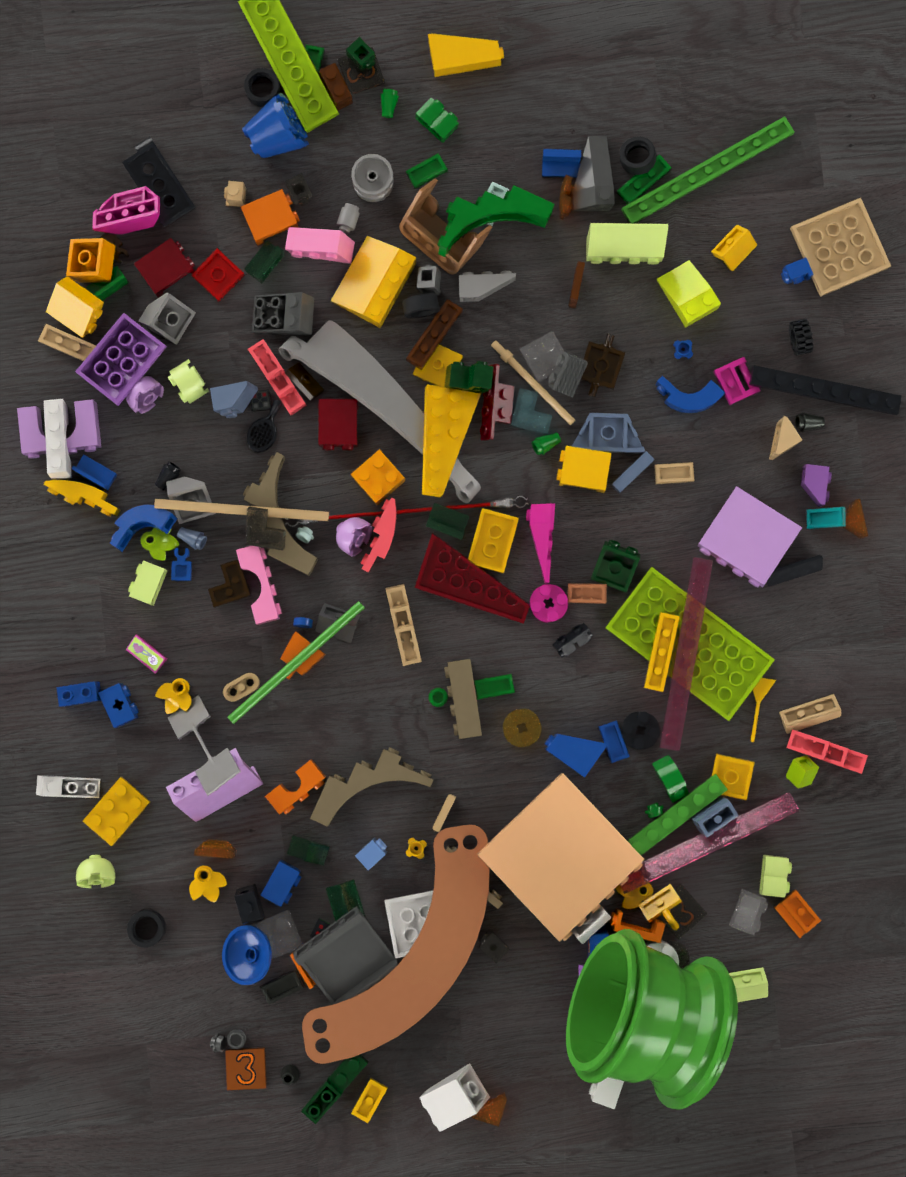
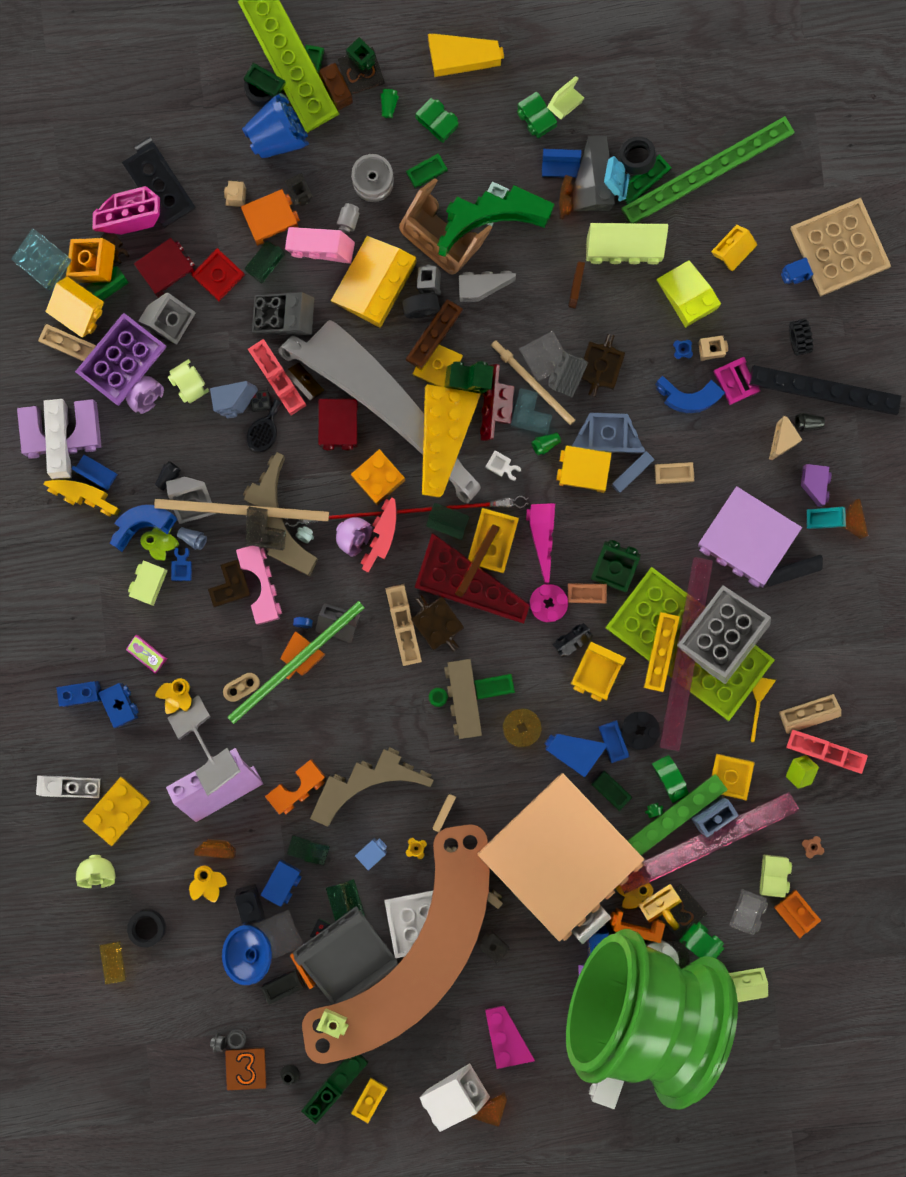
none -> clear light blue plate [11,228,72,291]
none -> clear yellow plate [100,941,126,984]
none -> dark green tile [243,63,286,97]
none -> yellowish green brick [316,1008,349,1038]
none -> dark brown plate [411,595,464,652]
none -> reddish brown tile [455,524,499,597]
none -> white plate [485,451,521,481]
none -> dark pink wing [485,1006,535,1069]
none -> green brick [517,92,557,138]
none -> yellowish green panel [547,76,584,119]
none -> yellow panel [571,642,626,702]
none -> dark green tile [591,771,633,811]
none -> medium azure plate [604,156,630,201]
none -> light grey slope [677,585,771,684]
none -> green brick [679,922,725,959]
none -> tan brick [698,335,728,361]
none -> nougat plate [802,836,824,858]

